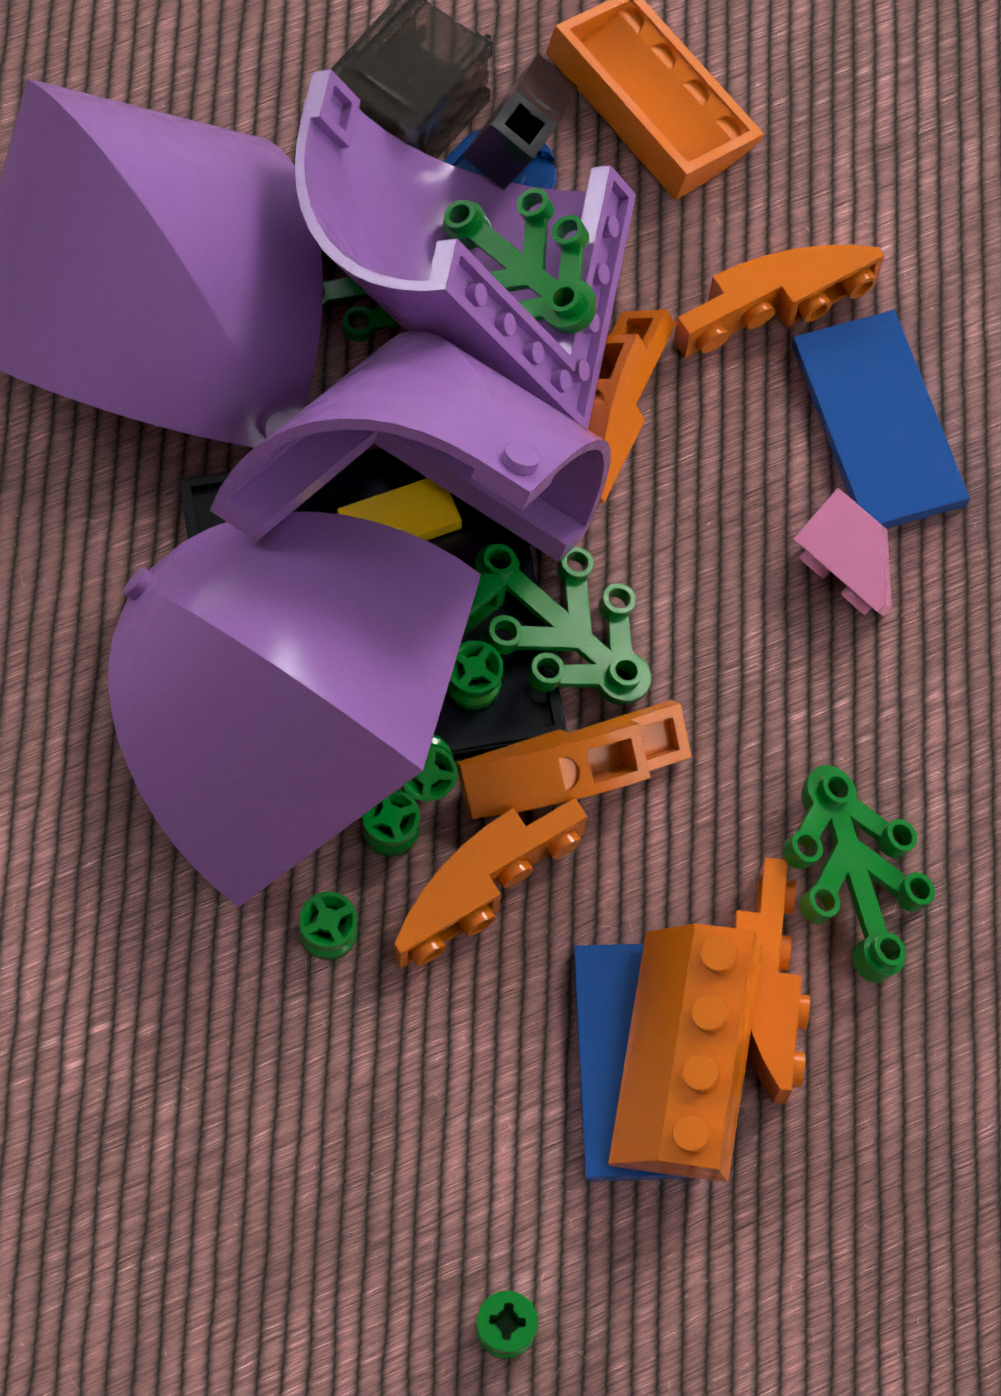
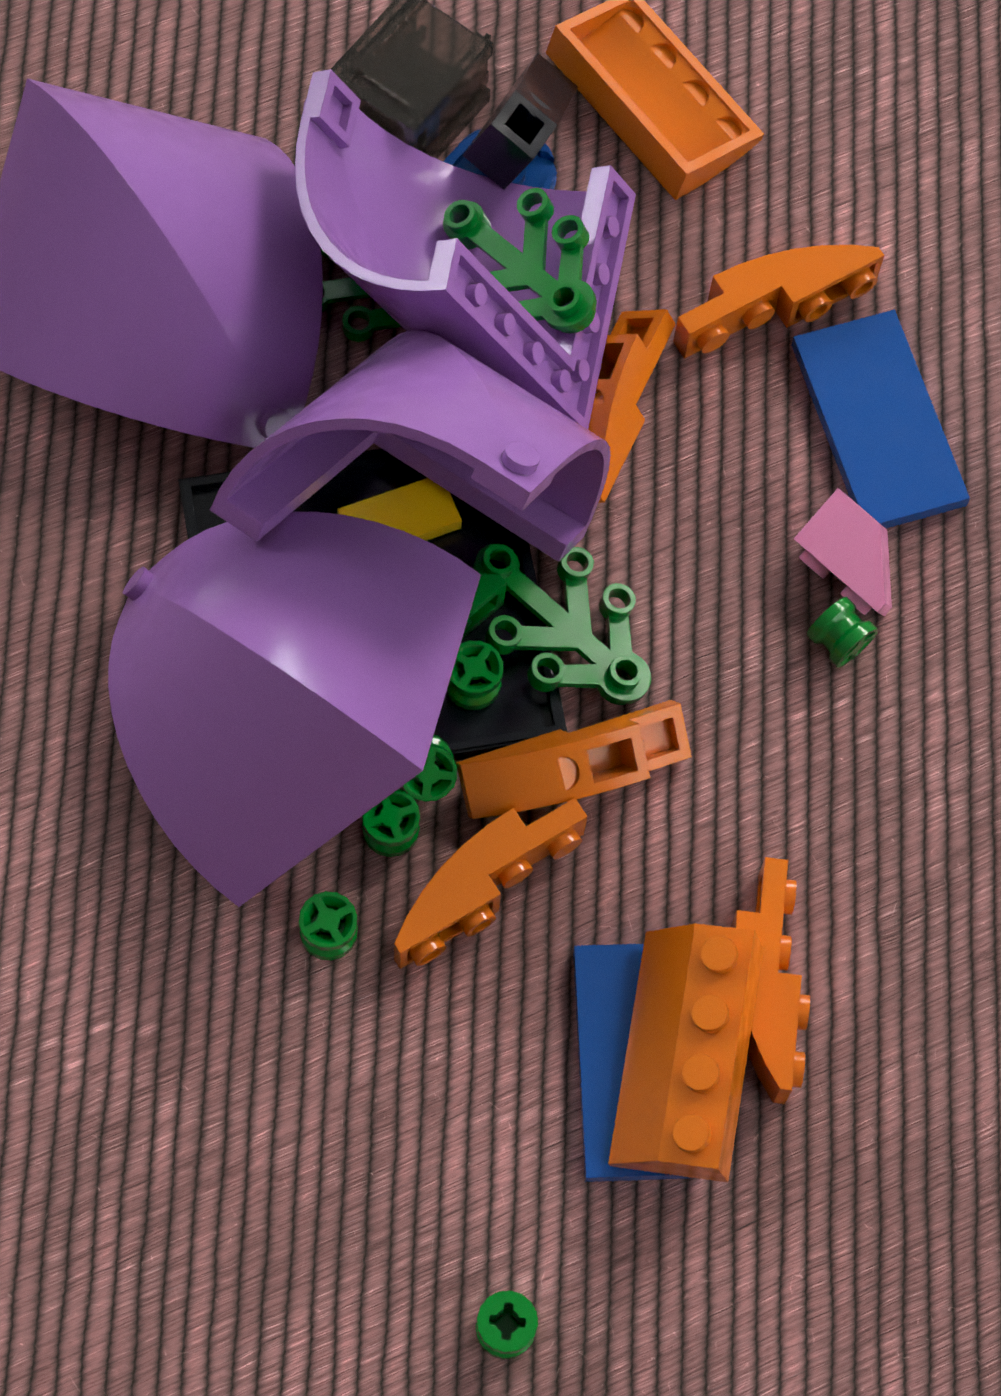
green plant [782,765,935,983] -> none
none -> green wheel [807,597,879,668]

